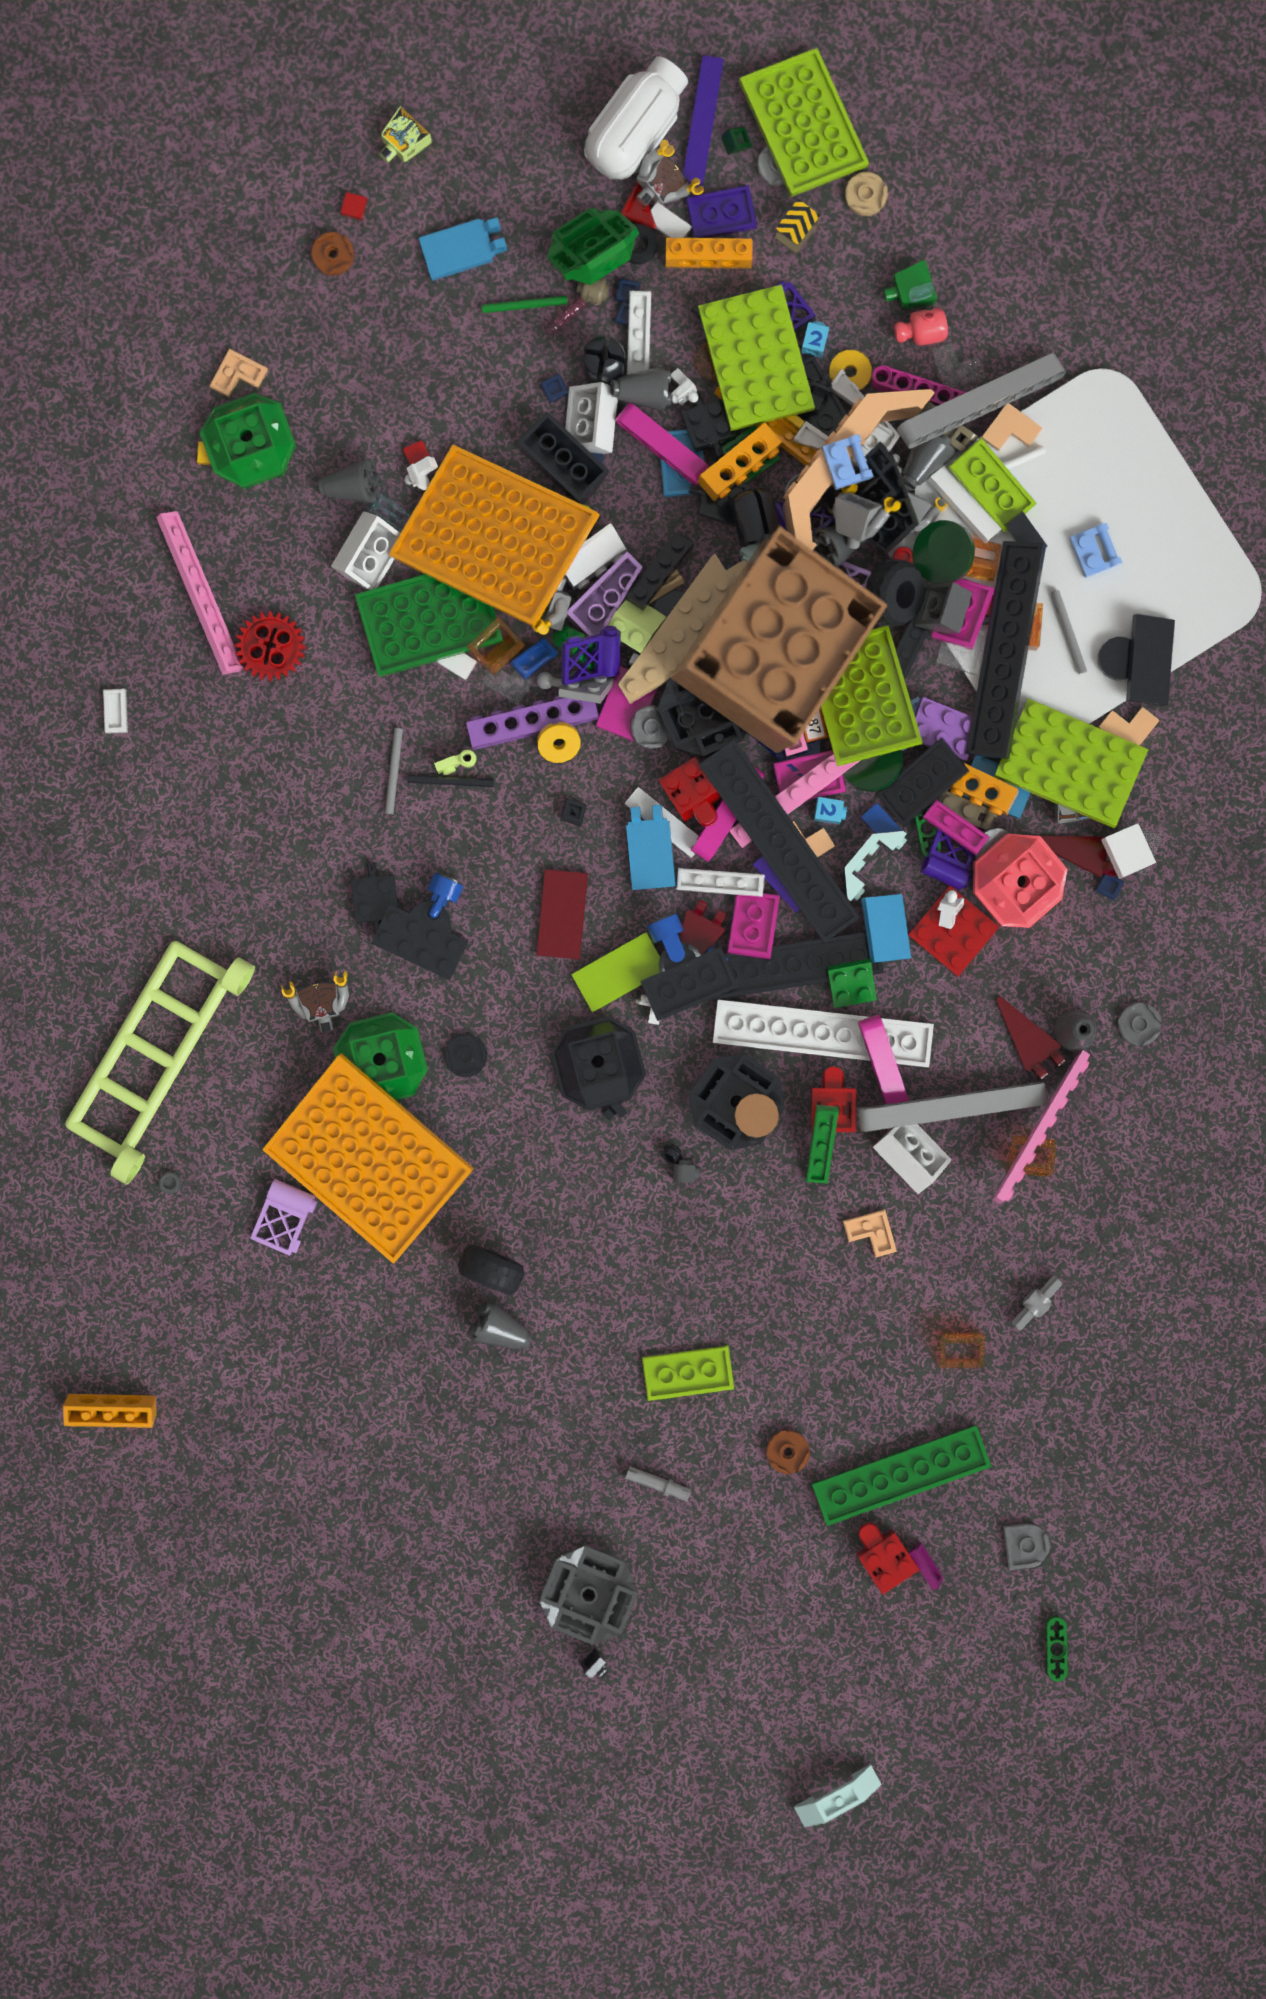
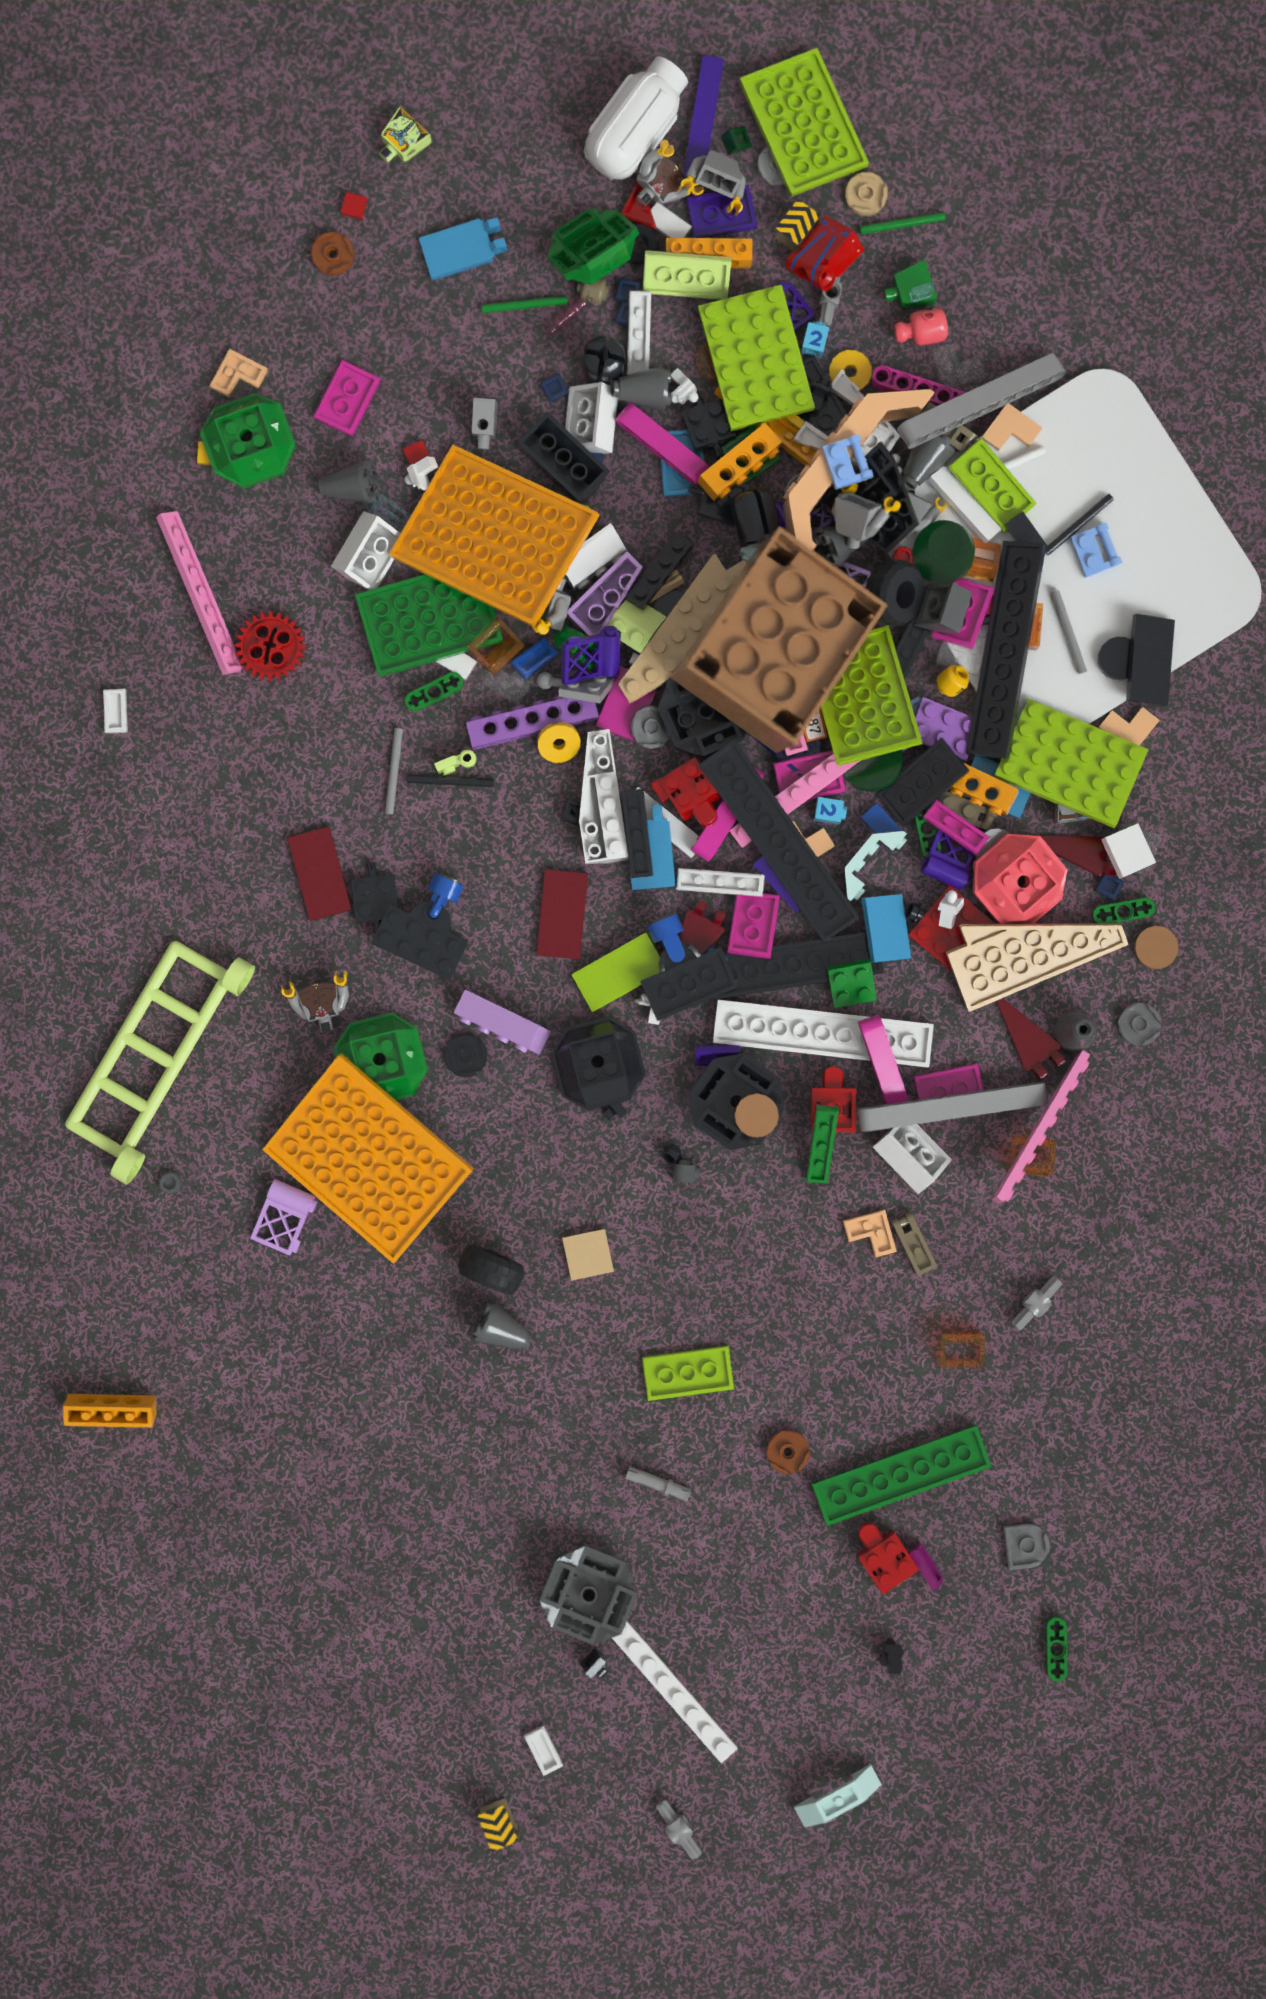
none -> dark red tile [287,826,352,921]
none -> dark pink tile [313,360,381,437]
none -> green beam [405,672,464,712]
none -> lavender wedge [454,990,551,1055]
none -> light grey torso [472,398,498,450]
none -> piece [478,1798,520,1852]
none -> white tile [524,1725,563,1776]
none -> tan tile [562,1229,614,1281]
none -> white wedge [579,729,629,864]
none -> white plate [612,1621,738,1763]
none -> black plate [621,789,654,878]
none -> yellowish green tile [643,250,732,300]
none -> red tile [651,780,670,803]
none -> light grey axle [656,1799,702,1860]
none -> light grey torso [678,150,746,216]
none -> dark purple plate [696,1045,739,1066]
none -> red piece [785,215,864,291]
none -> light grey axle [819,275,842,326]
none -> green bar [860,212,946,235]
none -> black piece [880,1638,904,1674]
none -> dark tan plate [891,1212,937,1276]
none -> black plate [906,903,924,923]
none -> dark pink tile [913,1063,983,1100]
none -> yellow head [937,665,969,697]
none -> tan wing [945,923,1128,1012]
none -> black piece [1045,494,1114,556]
none -> green beam [1091,898,1155,923]
none -> medium nougat tile [1134,926,1178,969]

